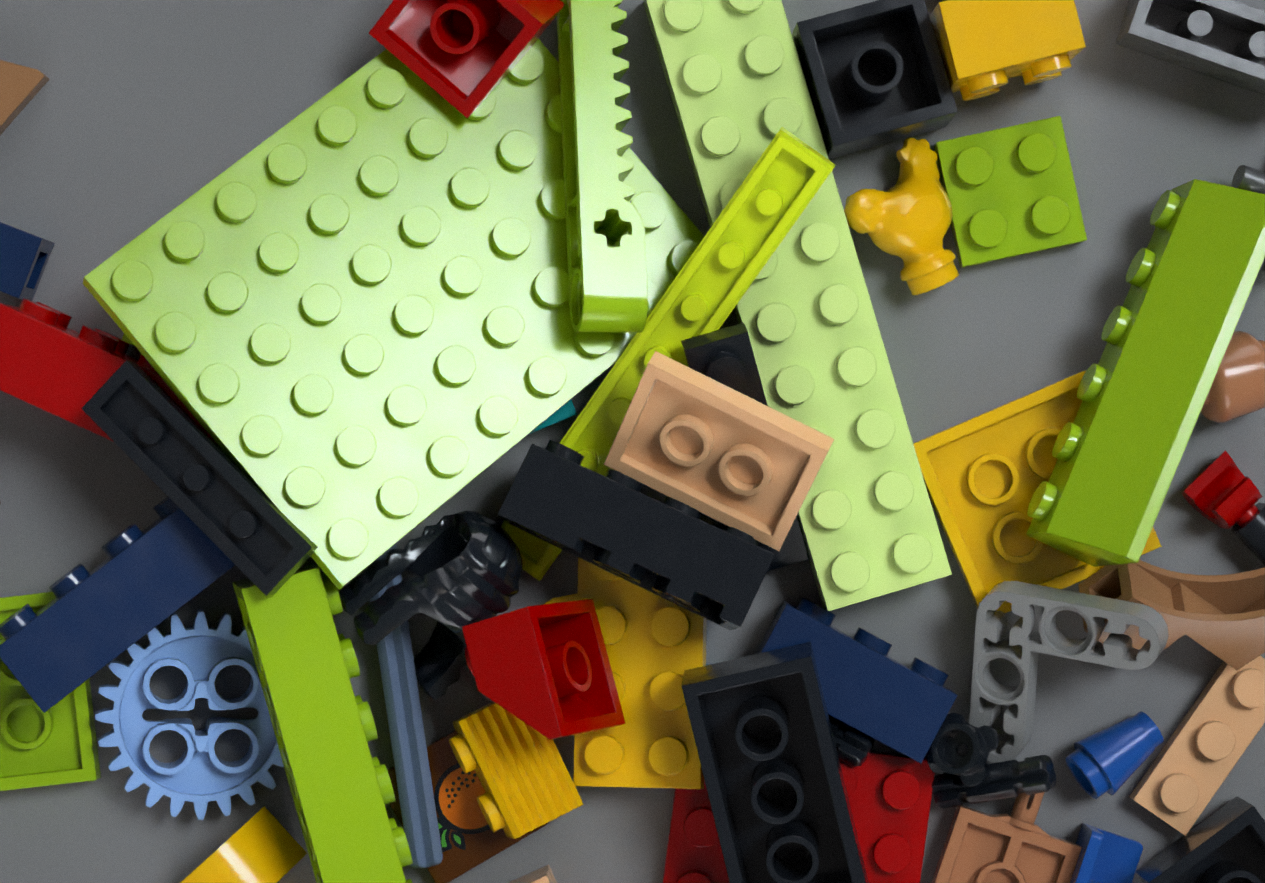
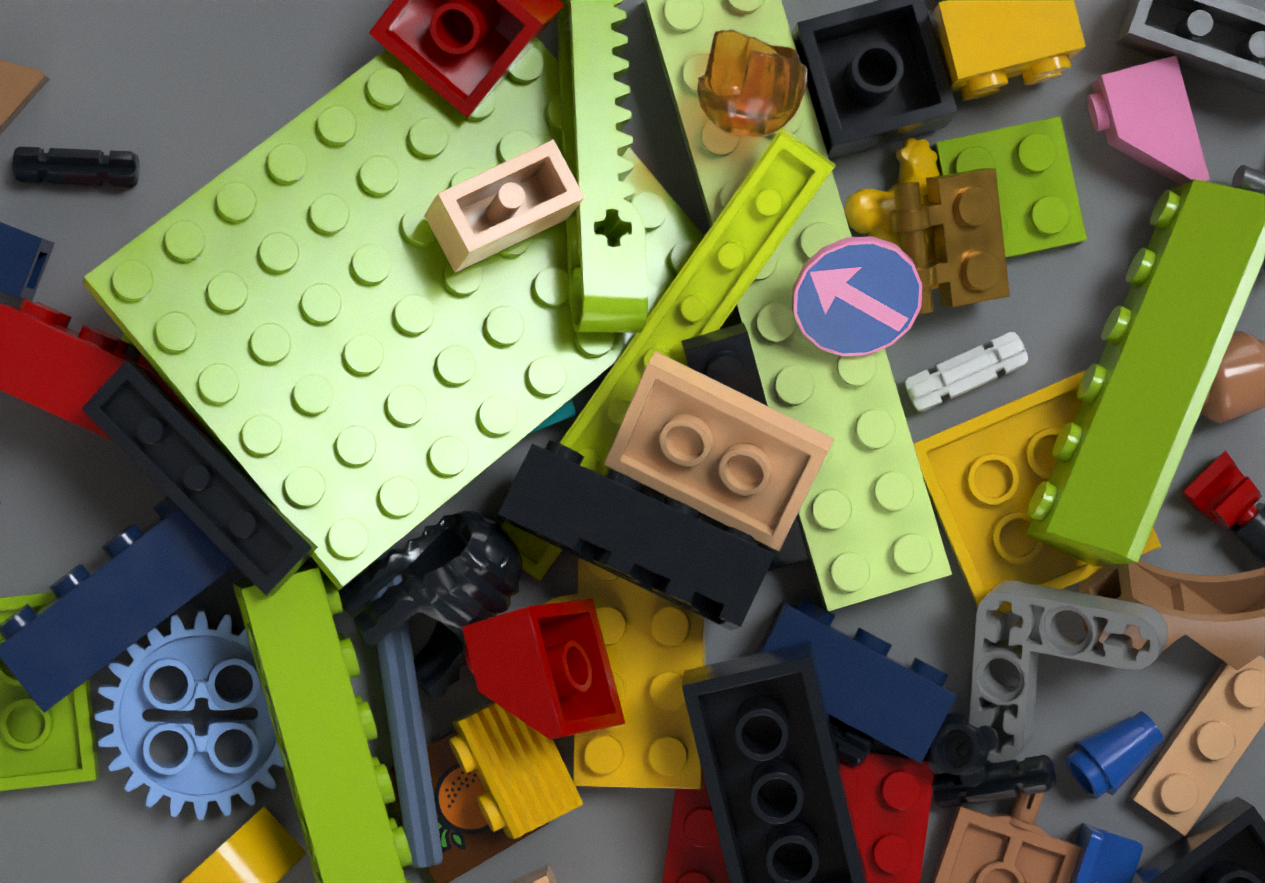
none -> black axle [12,146,140,187]
none -> light nougat brick [424,139,585,273]
none -> clear orange hair [697,29,807,137]
none -> piece [792,236,923,356]
none -> pearl gold plate [890,168,1010,314]
none -> white axle [905,332,1028,412]
none -> bright pink slope [1087,55,1210,185]

